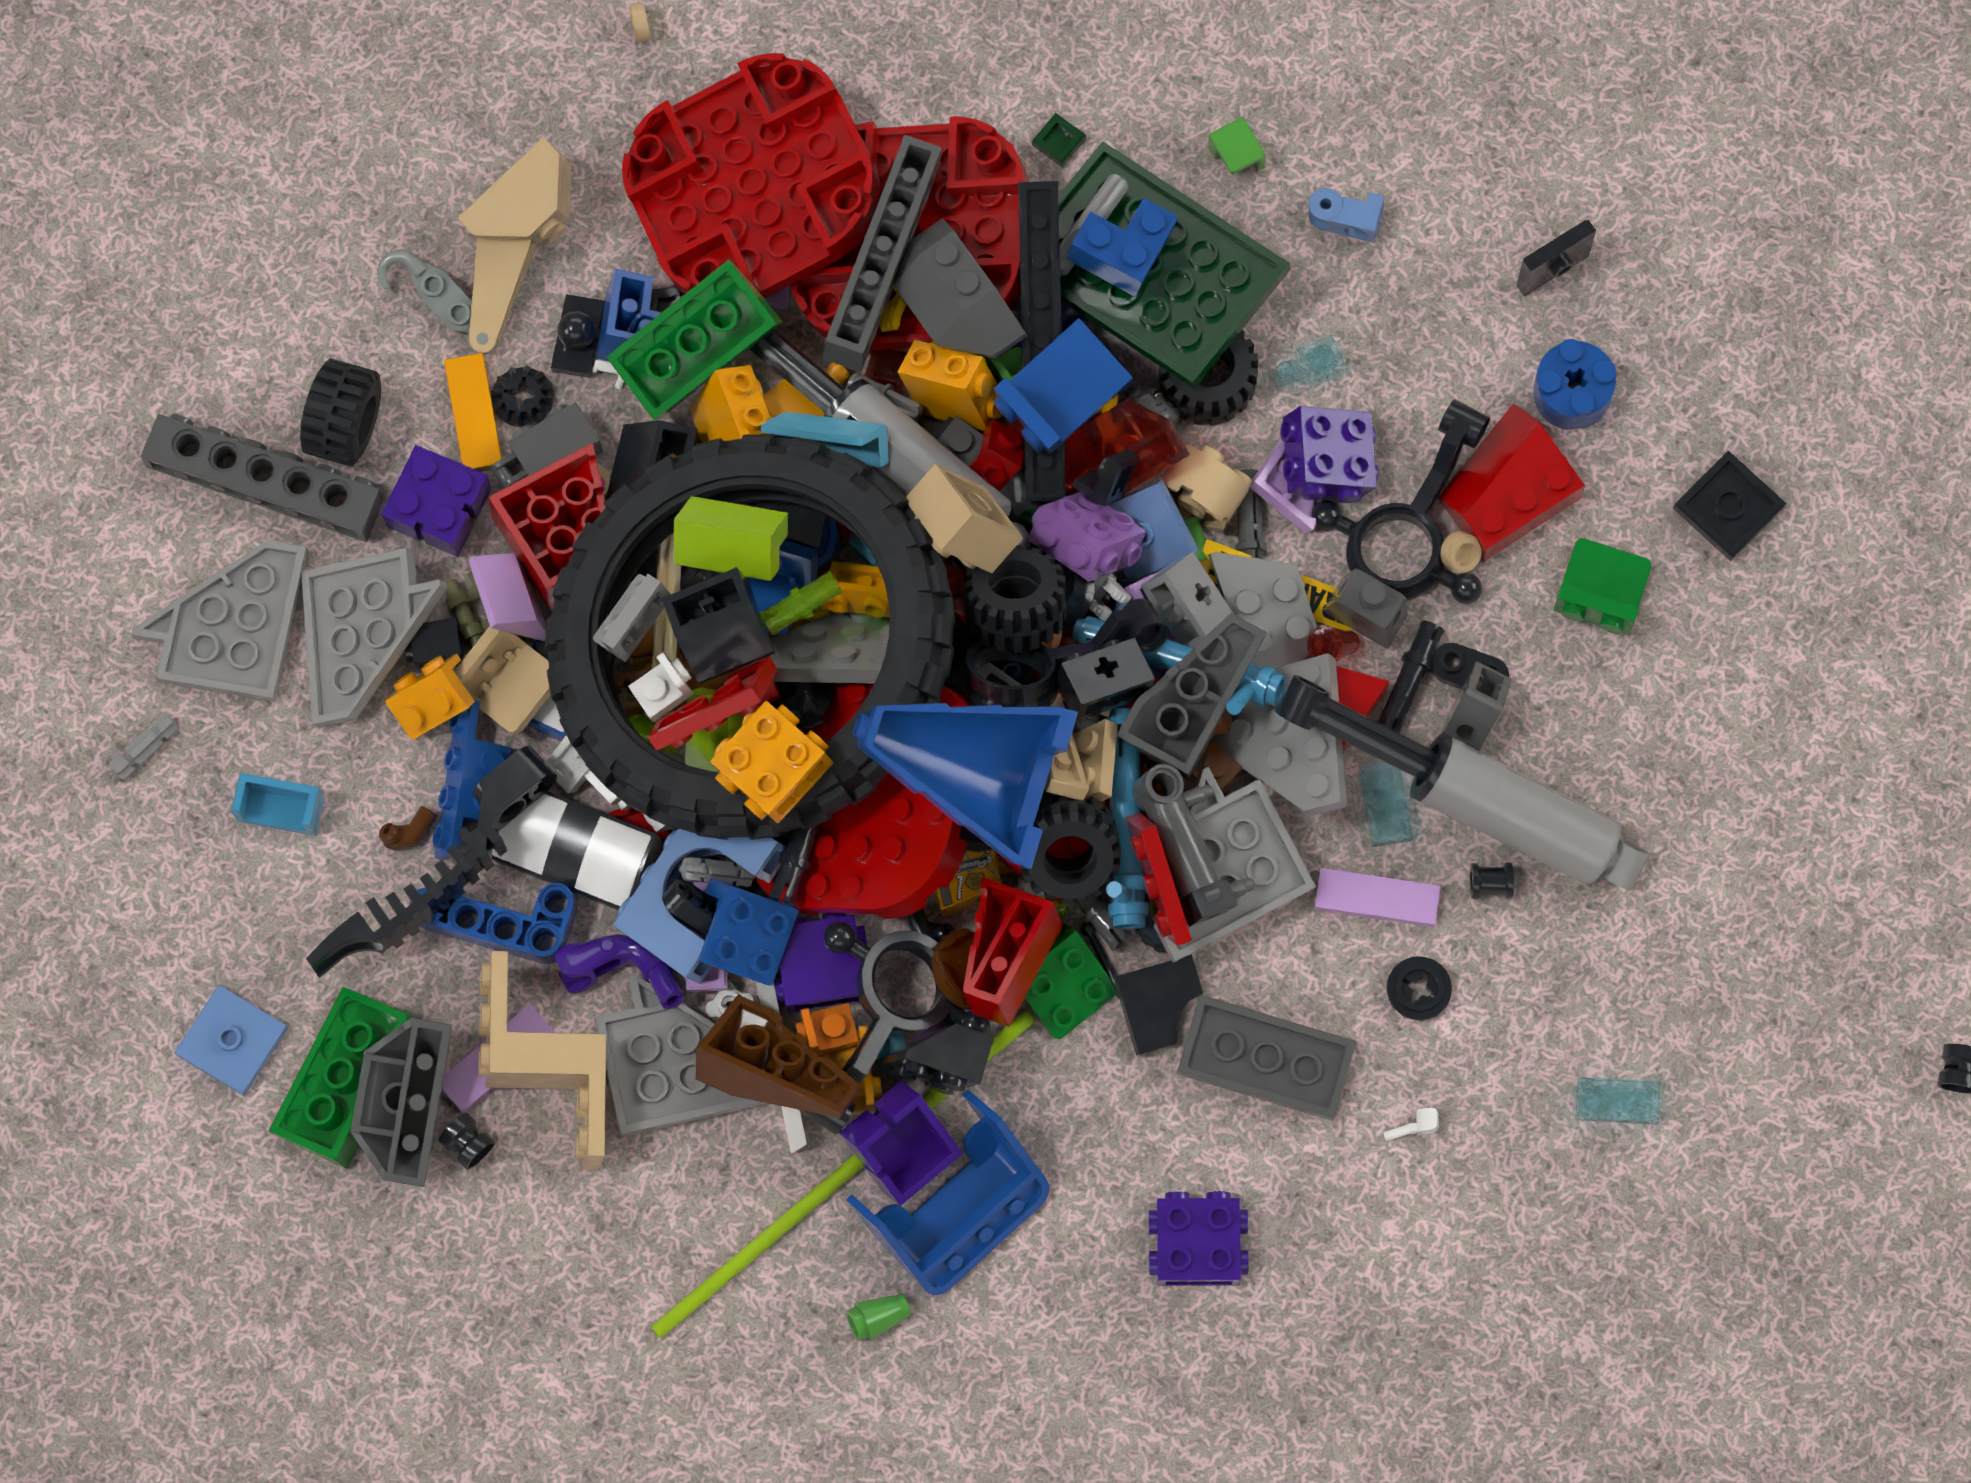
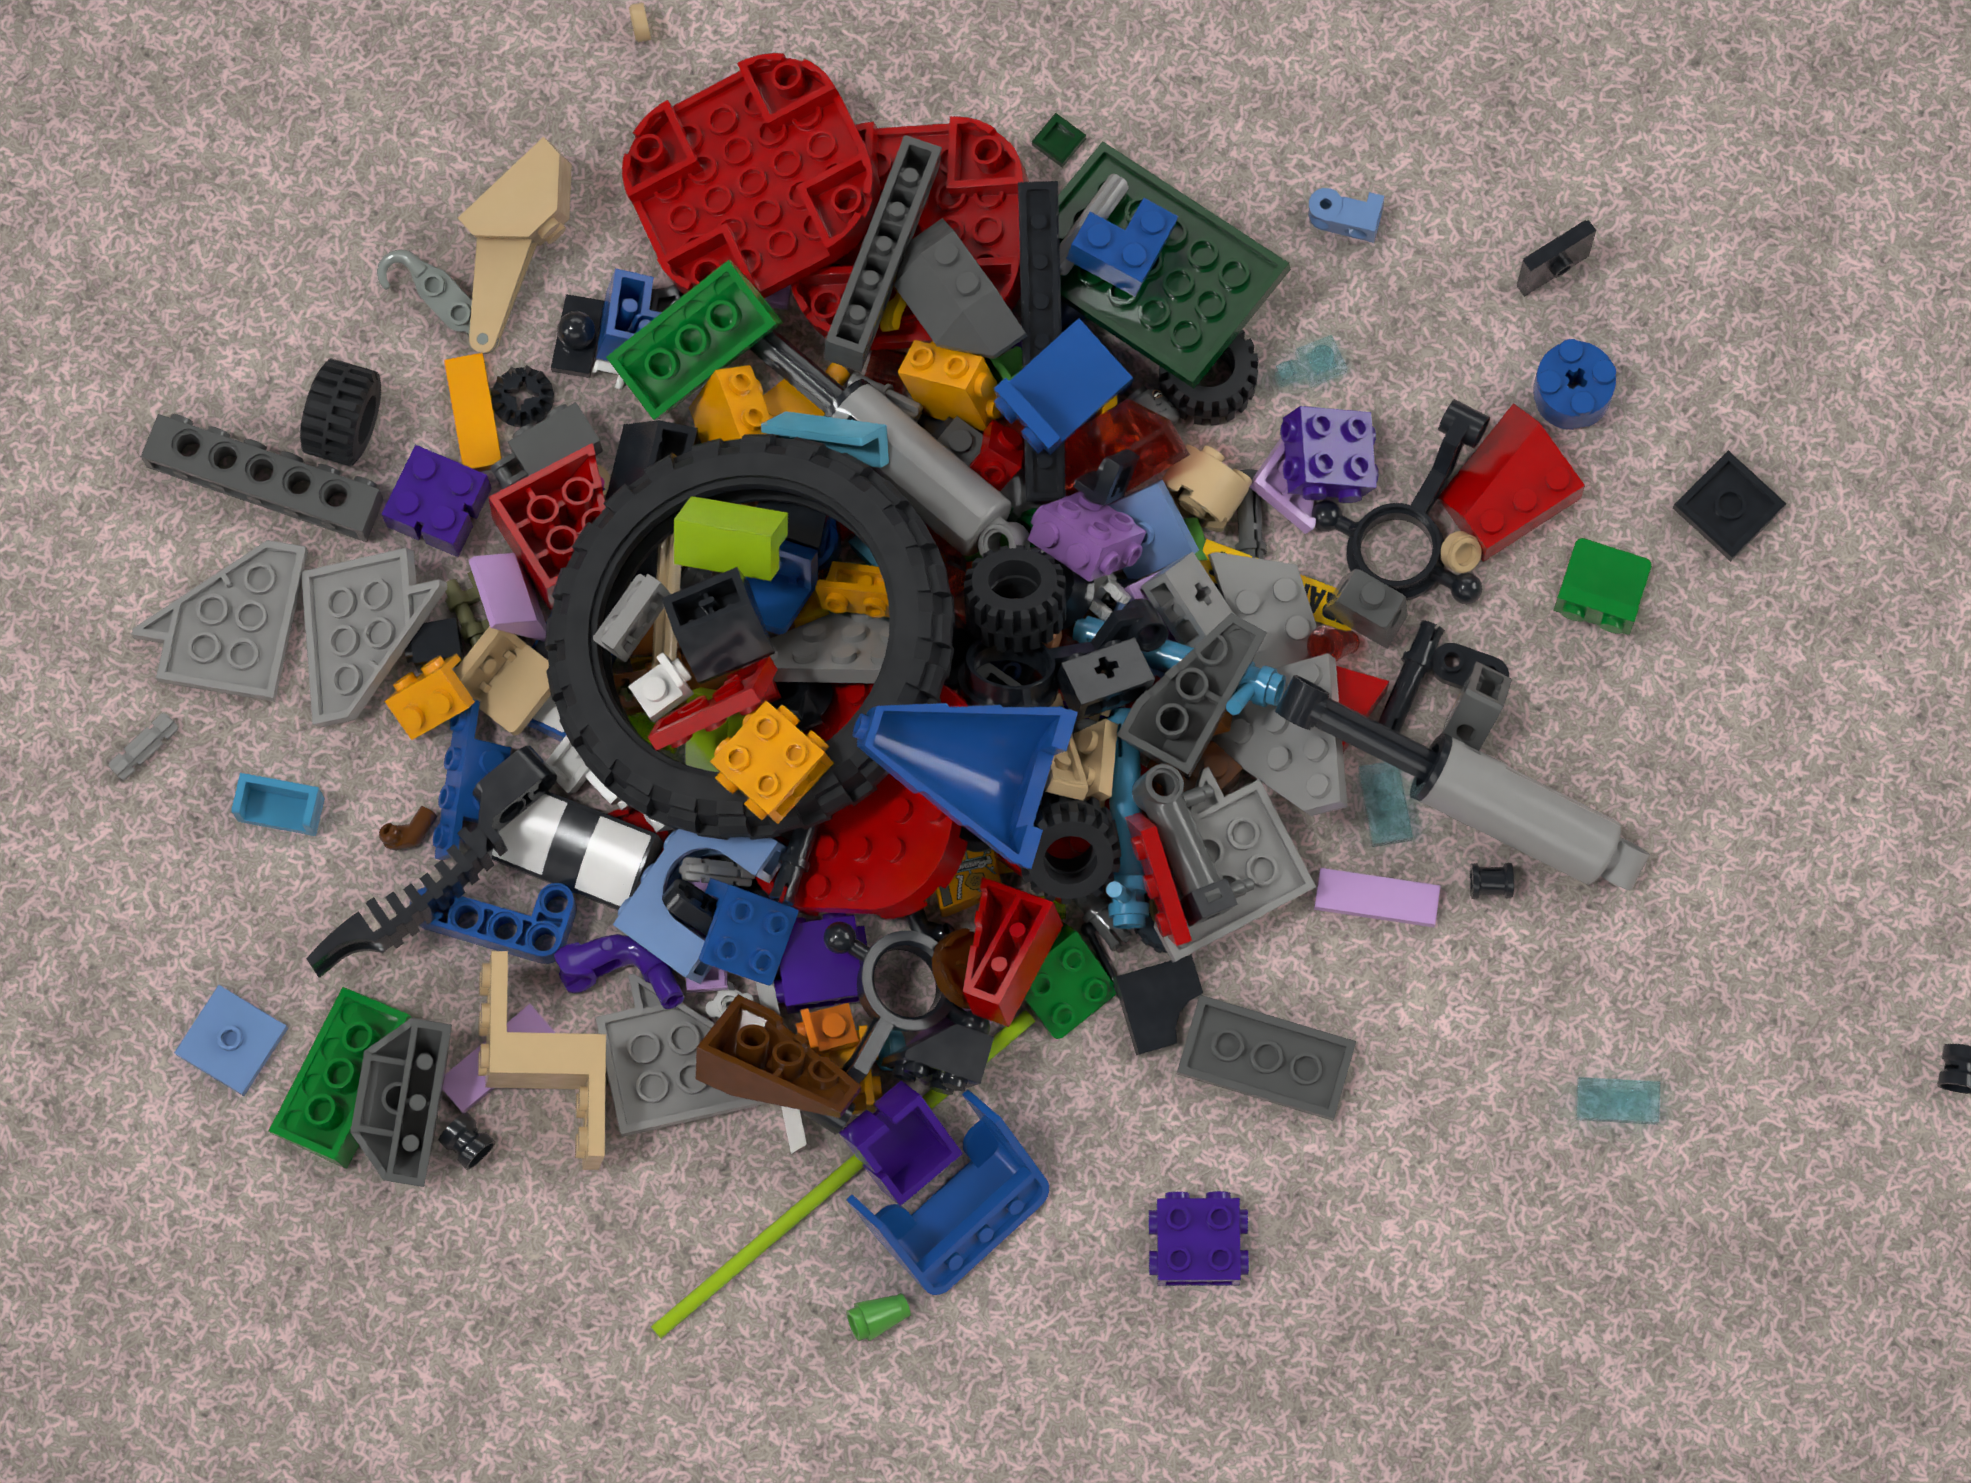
clear neon green pin [760,570,844,636] -> none
tan brick [906,464,1023,573] -> none
bright green panel [1208,117,1266,174] -> none
white hand [1383,1108,1439,1142] -> none
black gear [1386,956,1452,1022] -> none

